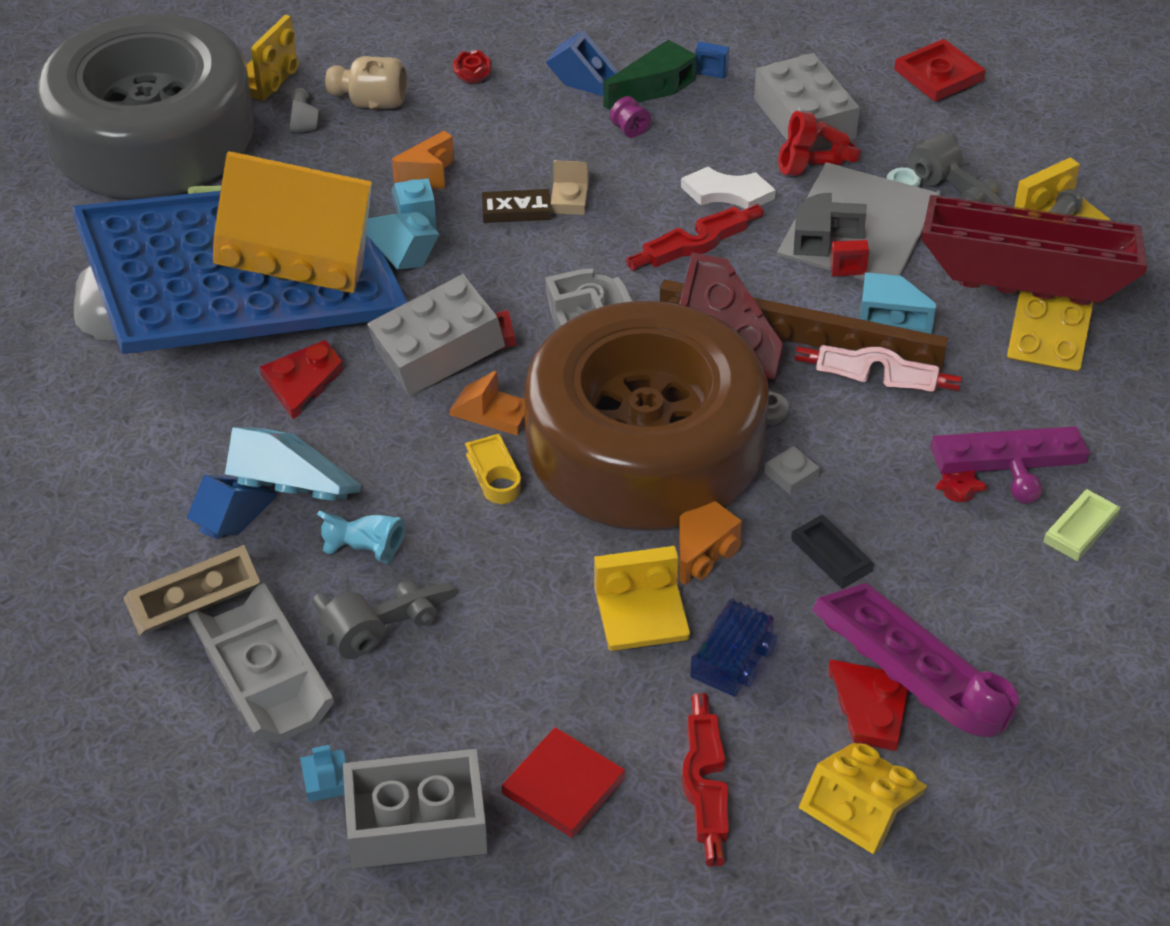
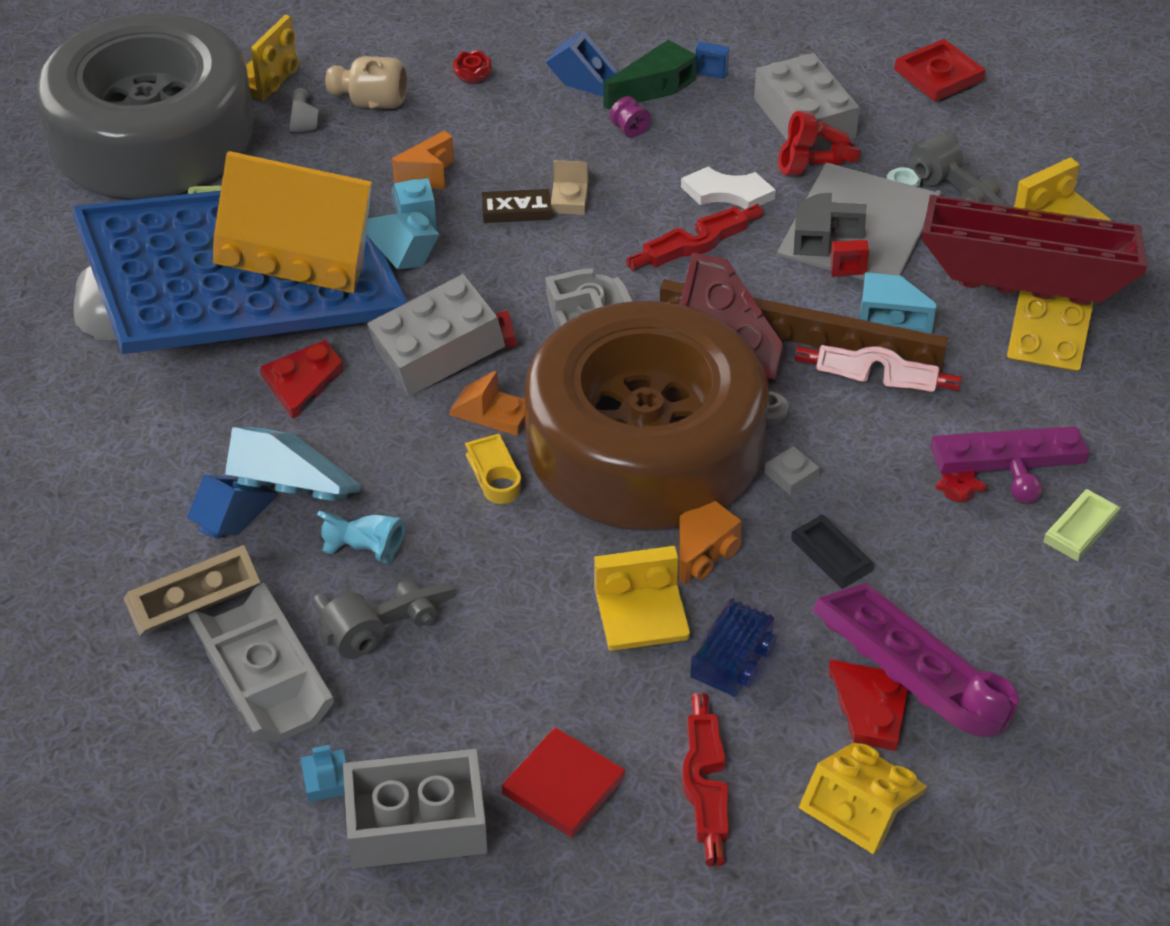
dark grey pin [1048,189,1083,215] -> none

